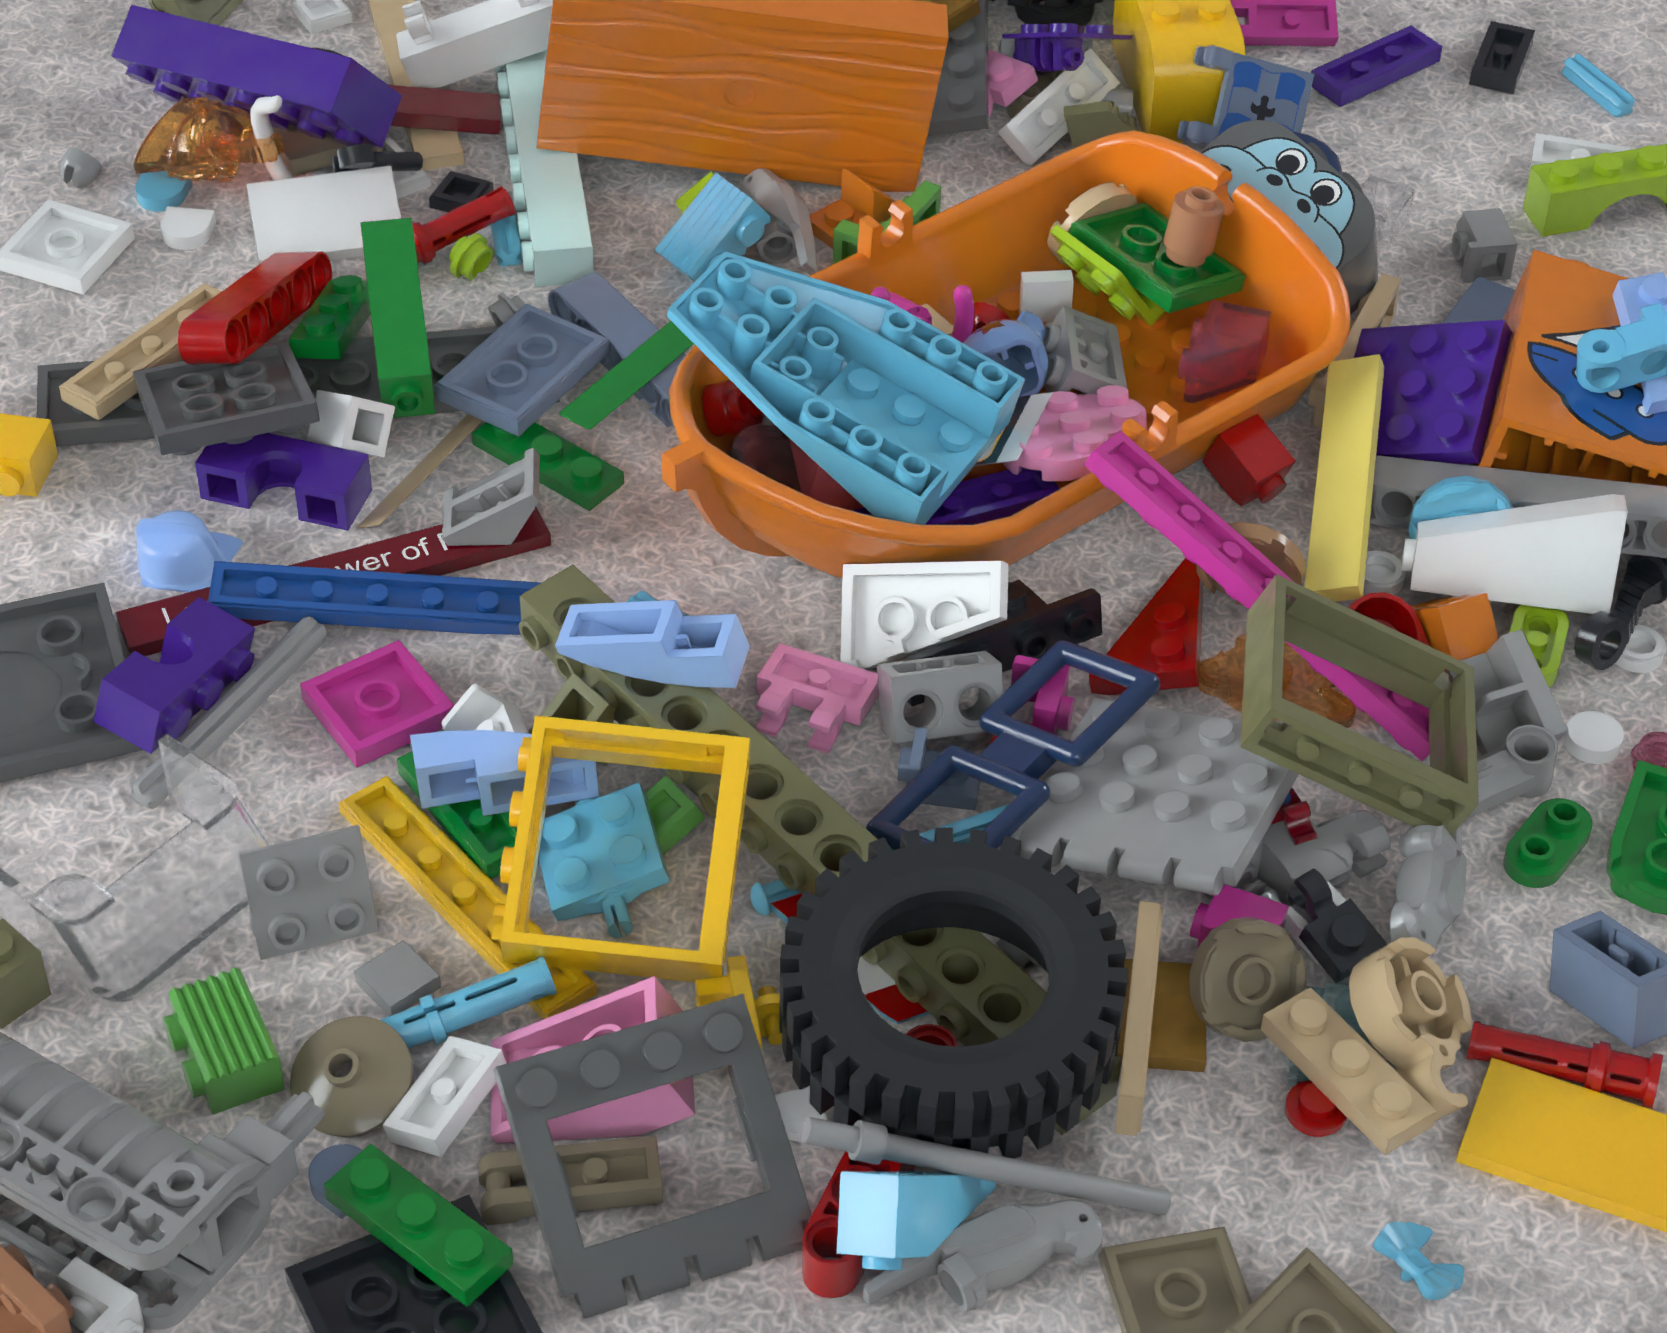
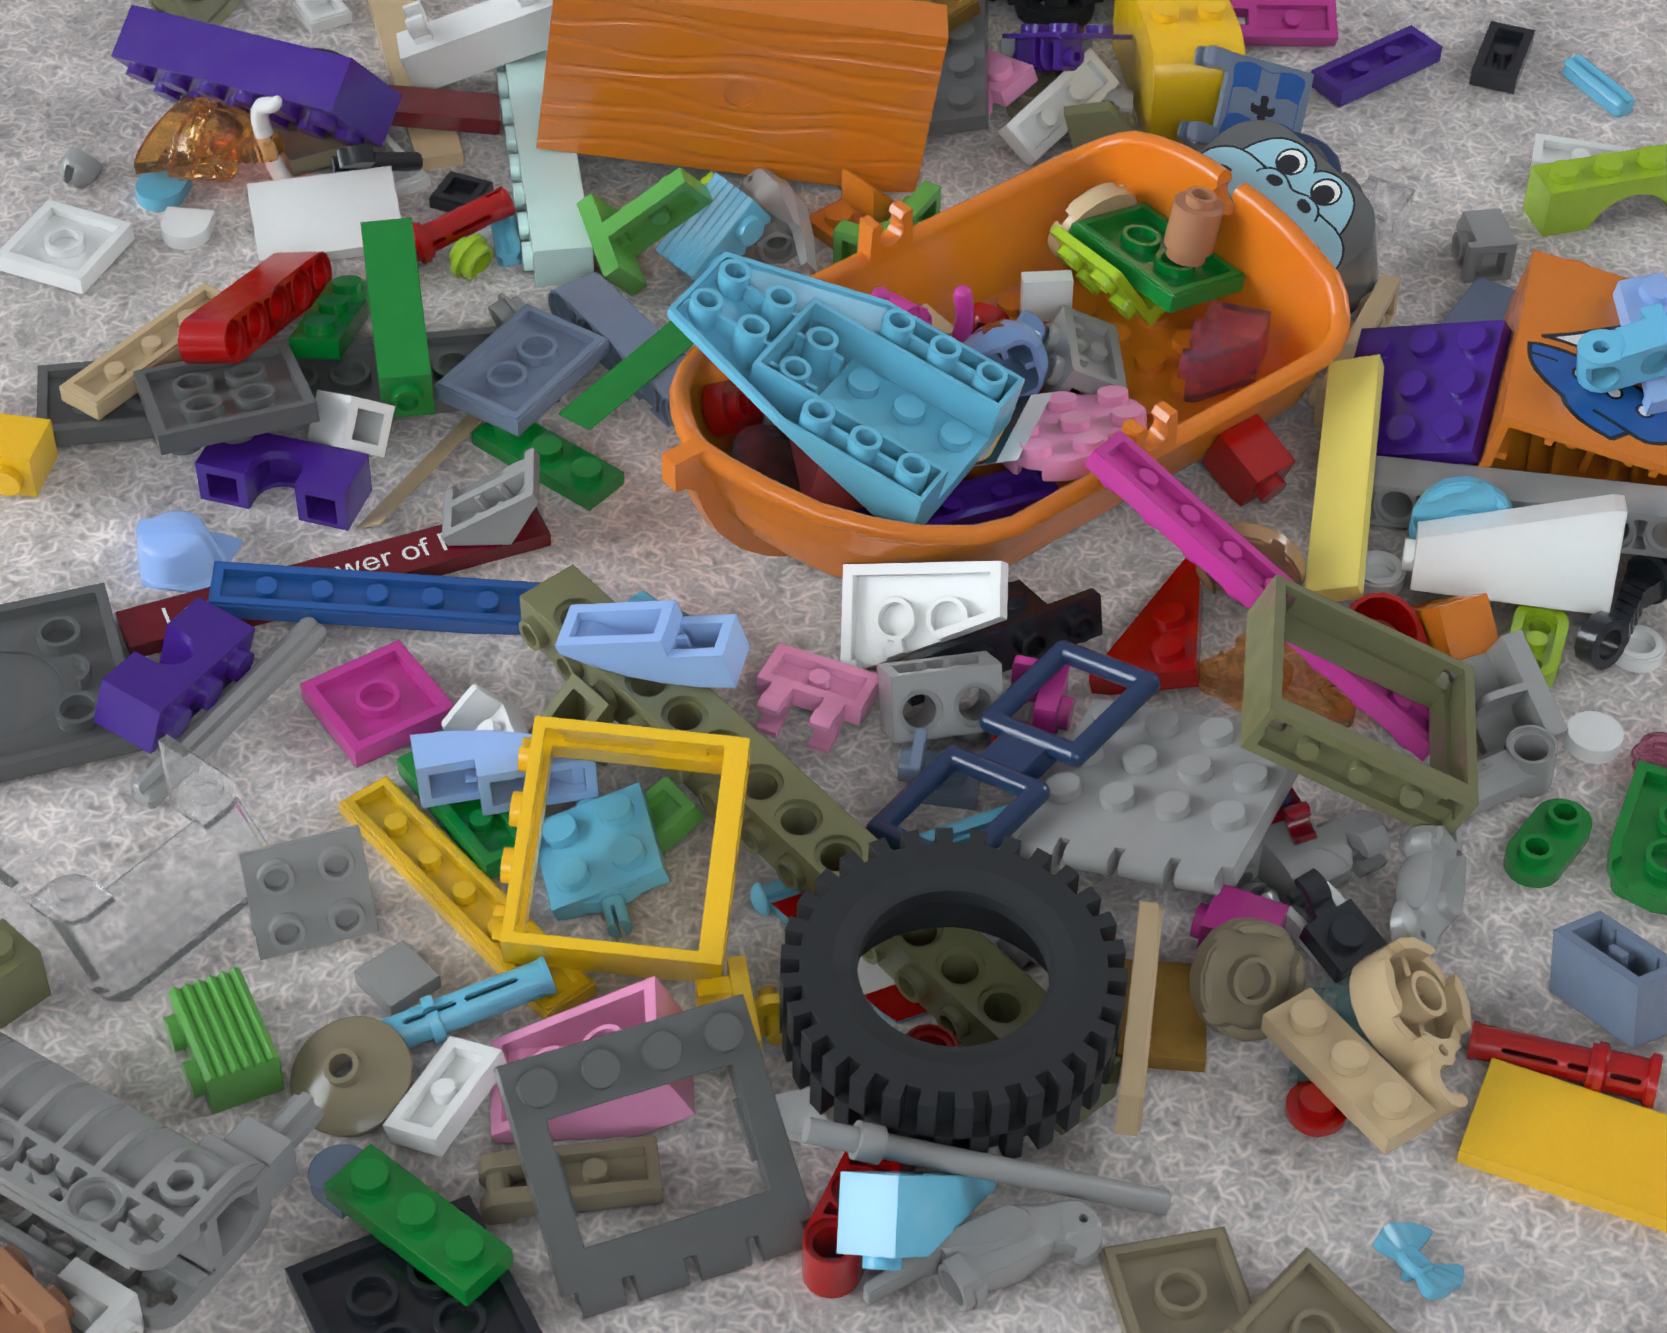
none -> bright green bracket [576,167,713,296]

